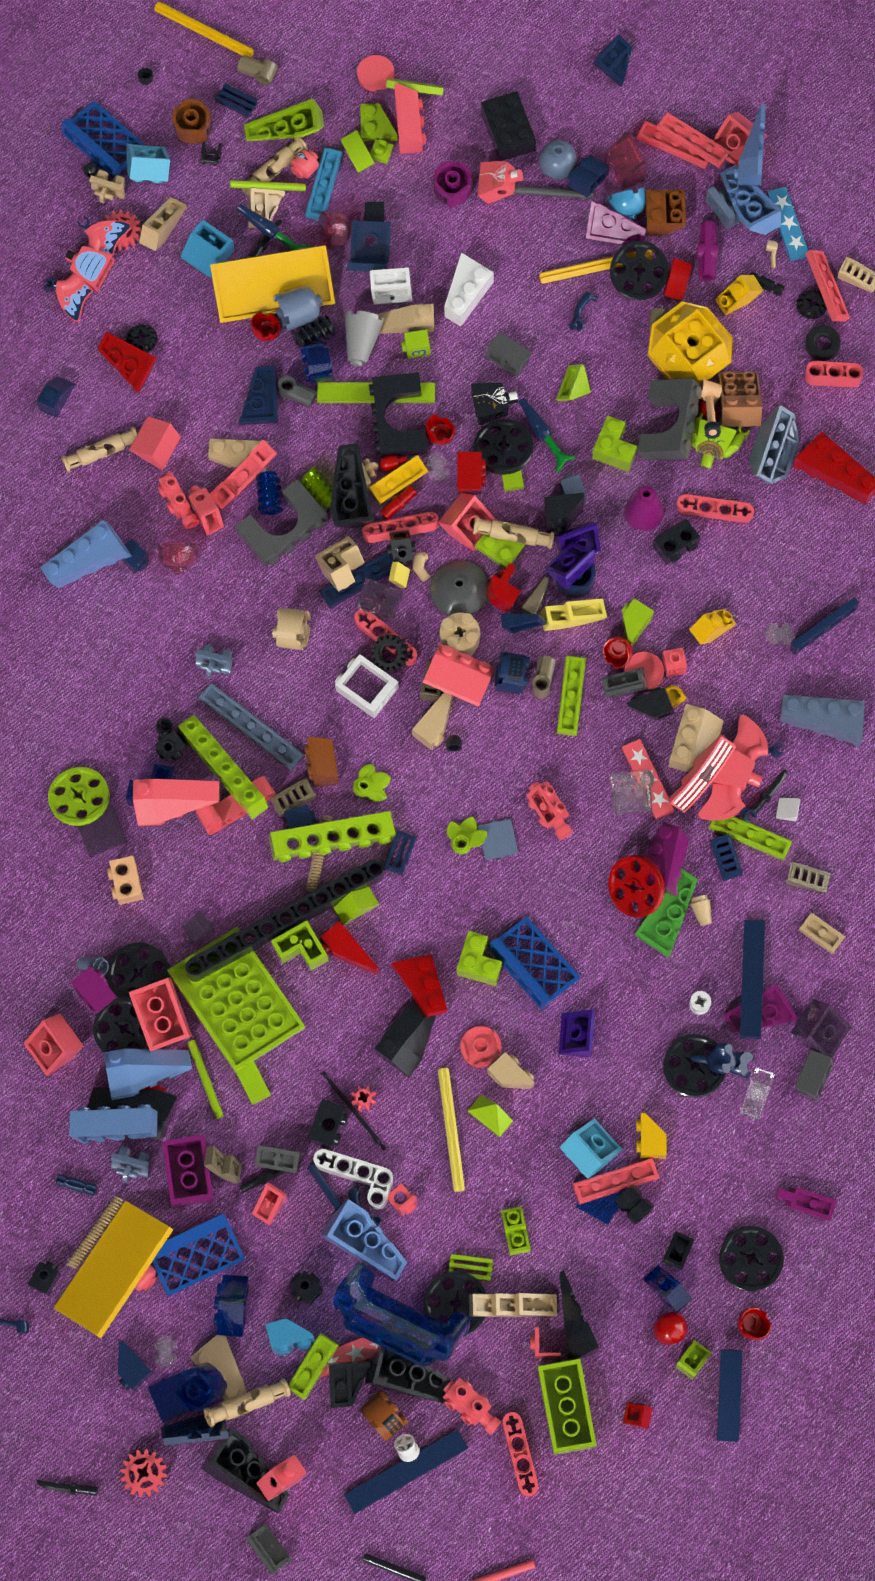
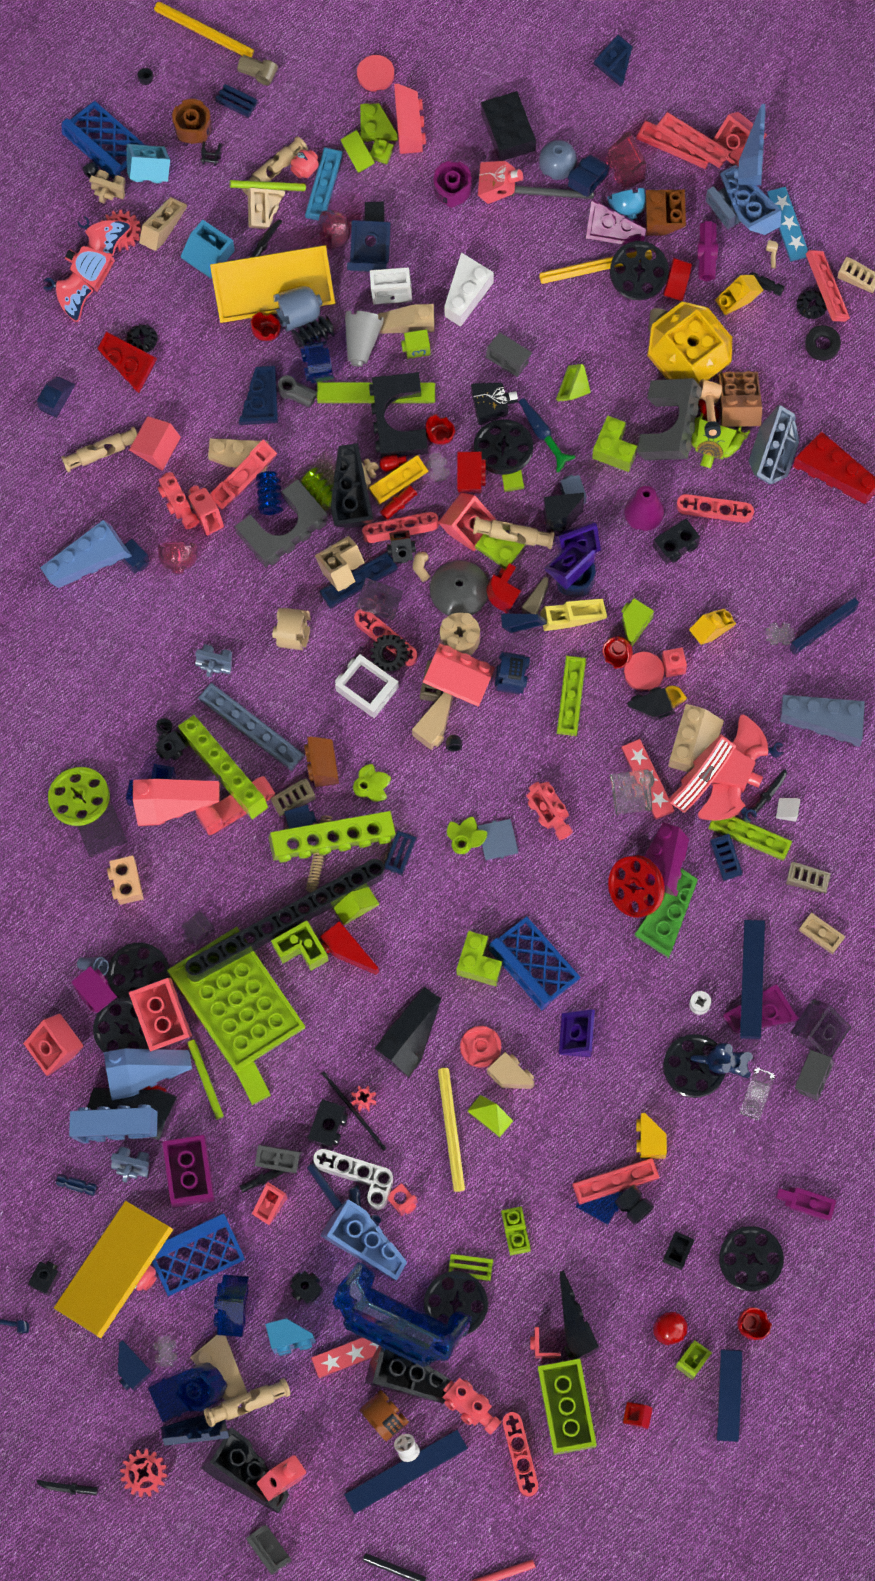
tan piece [66,1196,123,1269] -> none
dark tan slope [204,1146,242,1183] -> none
dark blue piece [236,204,311,250] -> none
lime wedge [244,98,324,141] -> none
lime tile [288,1333,339,1400] -> none
black wing [328,1360,371,1408] -> none
lime tile [385,77,444,96] -> none
light yellow tile [389,562,410,588] -> none
red wing [391,954,448,1017] -> none
tan slope [469,1293,557,1317] -> none
dark tan piece [532,655,556,699] -> none
medium azure slope [560,1119,623,1179] -> none
dark blue piece [569,291,598,331] -> none
dark grey hinge [602,667,648,699] -> none
clear blue slope [643,1265,692,1313] -> none
tan cone [690,895,712,926] -> none
coral beam [804,361,863,387] -> none

